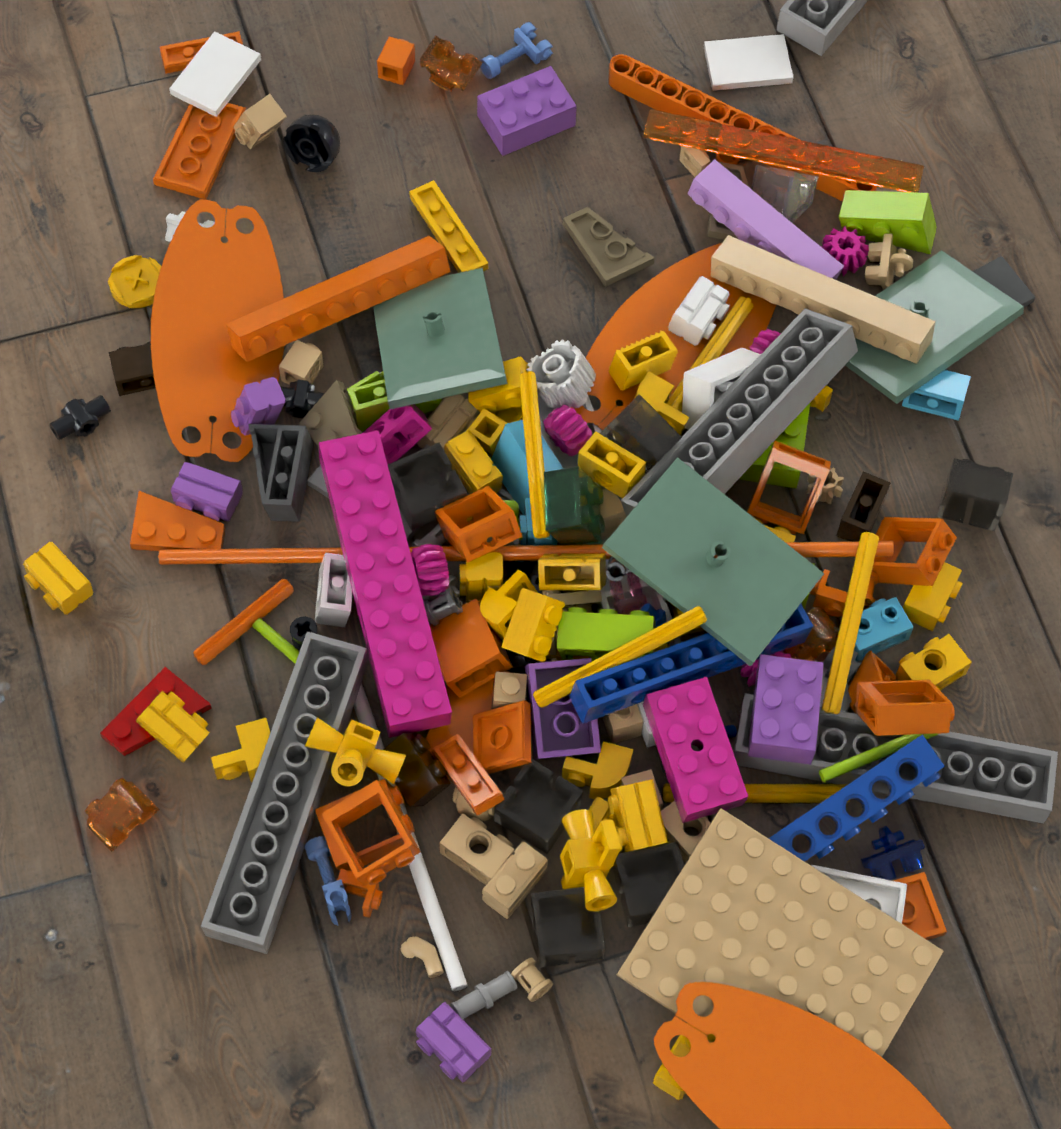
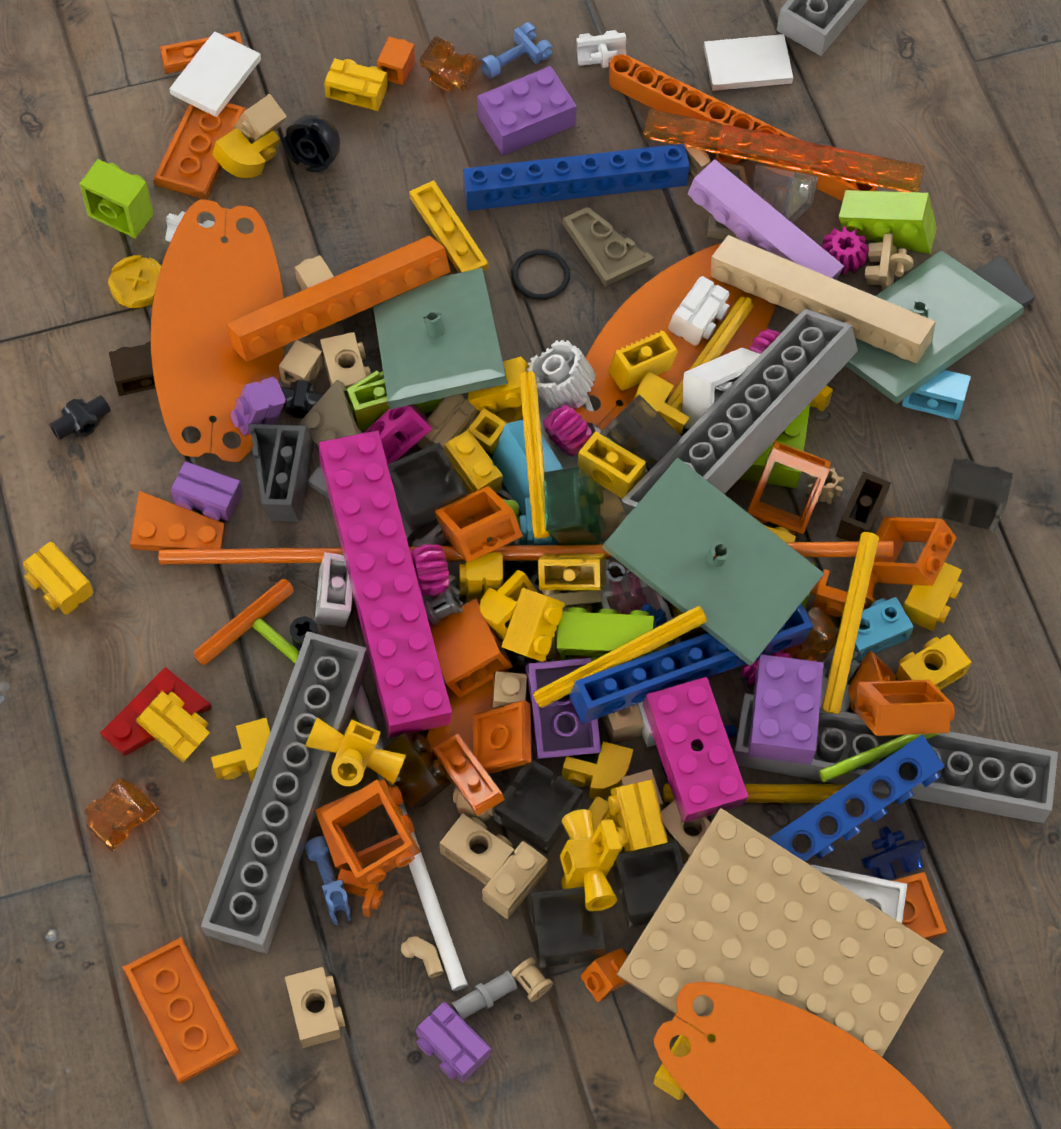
none -> lime brick [79,159,154,239]
none -> orange tile [122,937,240,1085]
none -> yellow brick [212,128,280,178]
none -> tan brick [285,967,345,1048]
none -> tan brick [295,255,334,290]
none -> tan brick [320,332,371,400]
none -> yellow brick [324,58,388,111]
none -> blue brick [463,143,689,211]
none -> black piece [512,249,570,299]
none -> white hips [576,30,626,68]
none -> orange bracket [581,948,628,1002]

